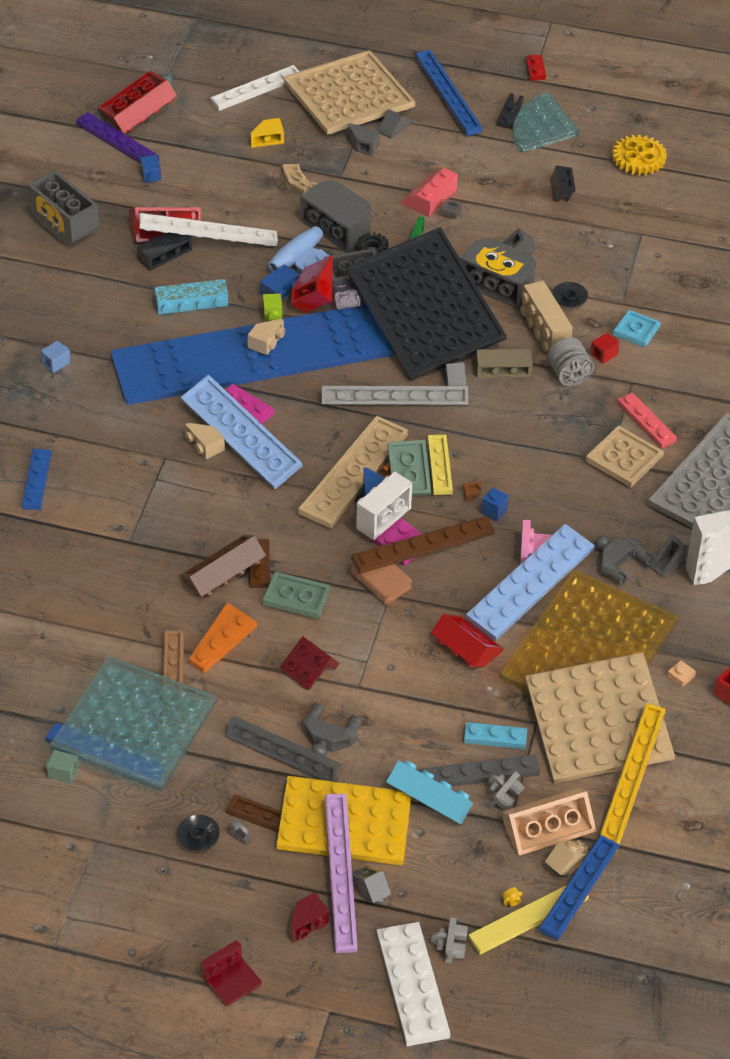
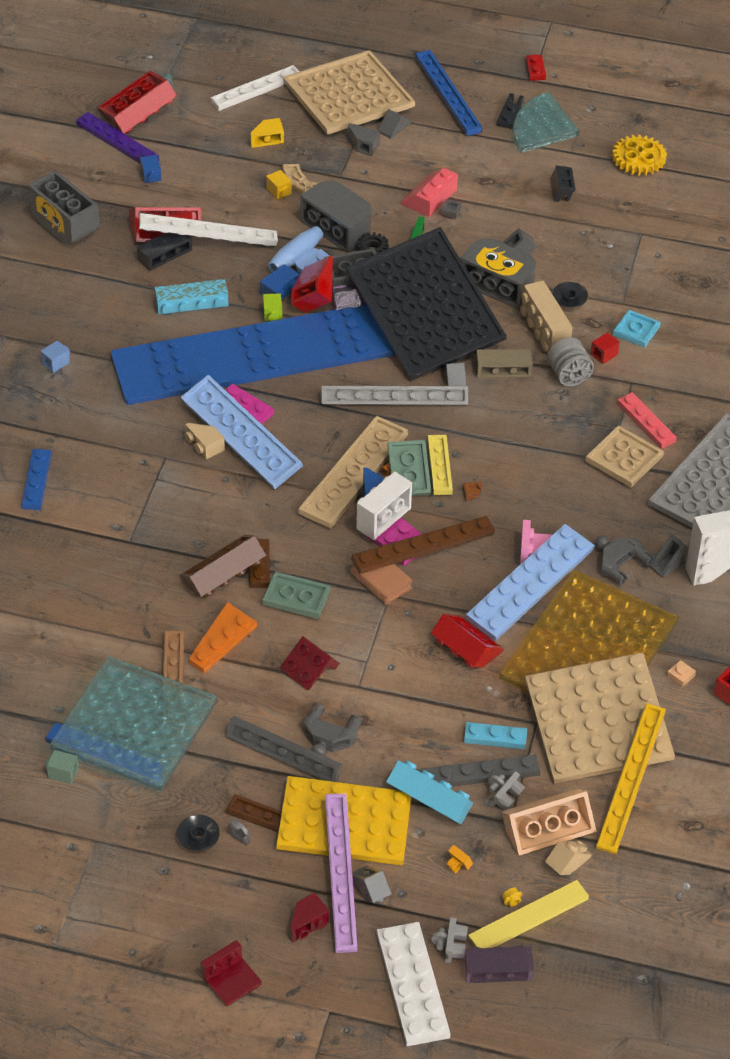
tan slope [248,319,285,355] -> none
blue brick [481,487,509,522] -> none
blue tile [539,835,619,941] -> none
none -> yellow brick [266,170,292,200]
none -> light orange tile [447,844,473,873]
none -> clear purple brick [464,945,534,983]

